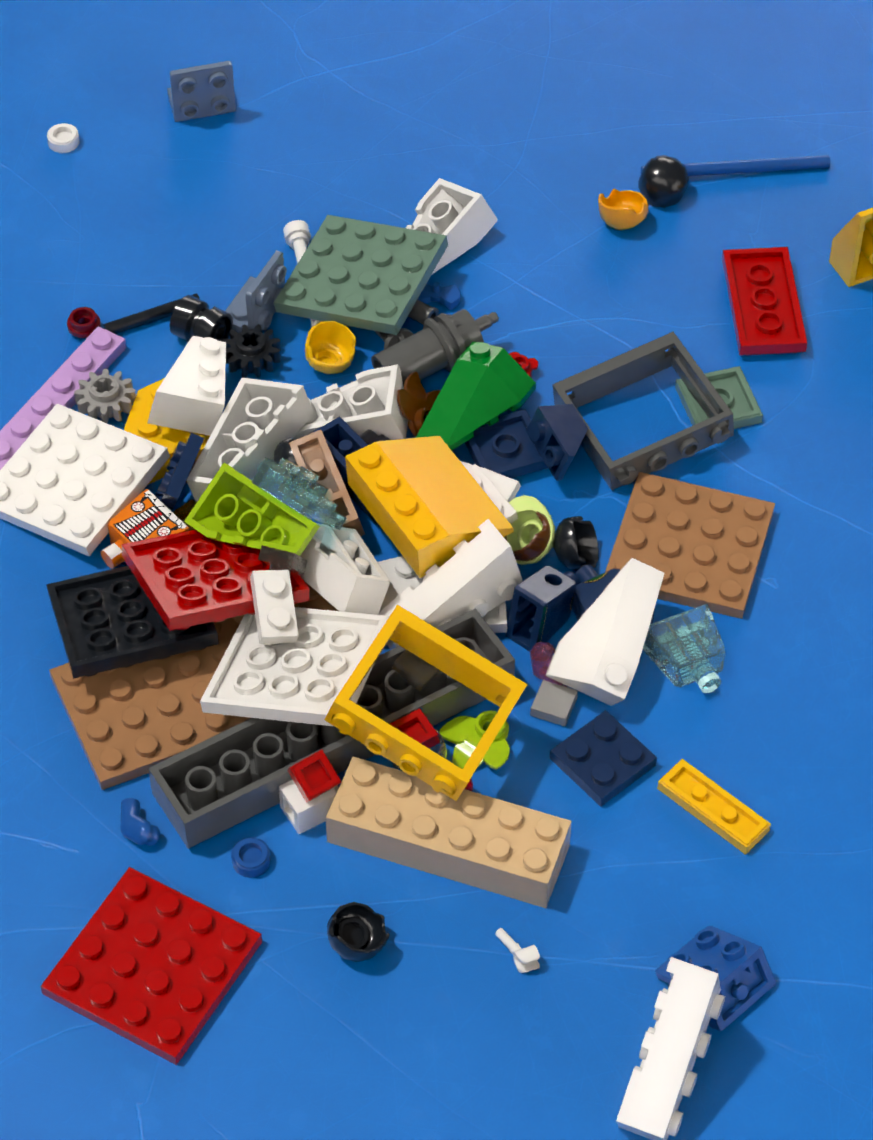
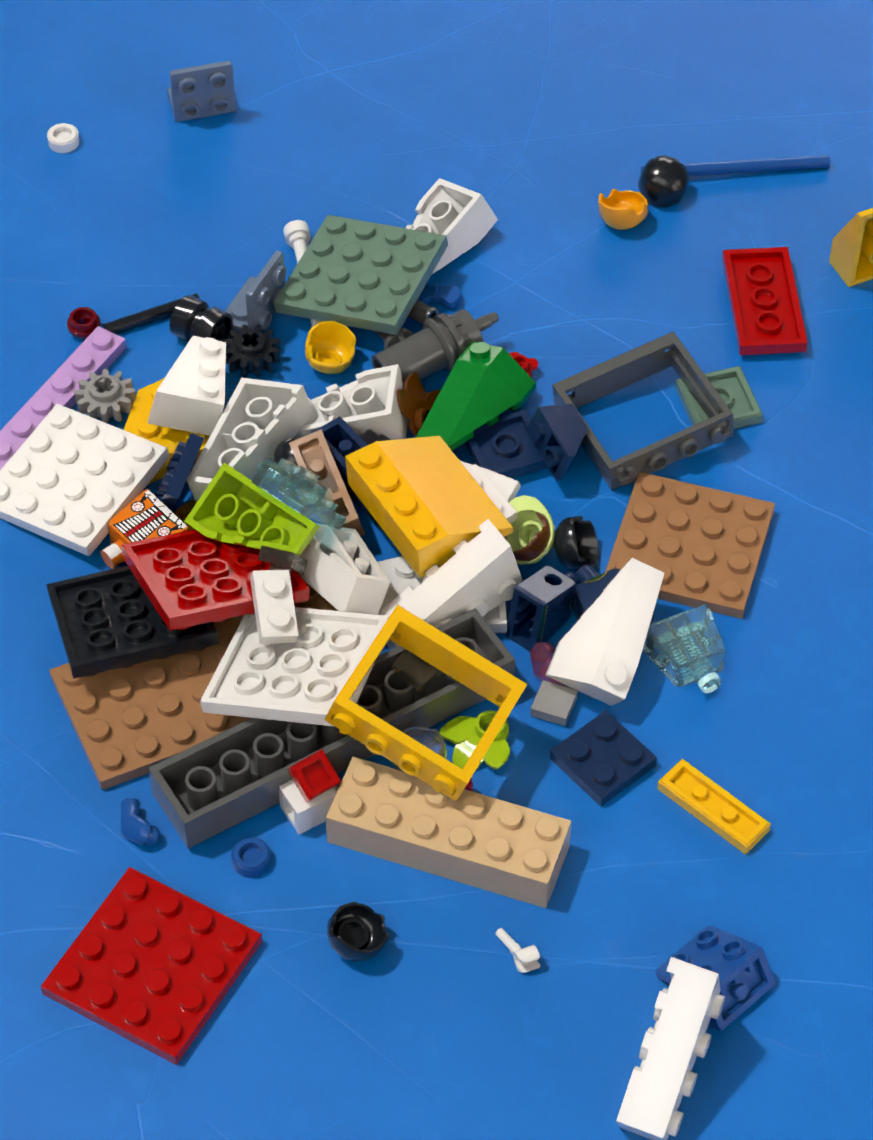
red plate [390,708,440,748] -> none

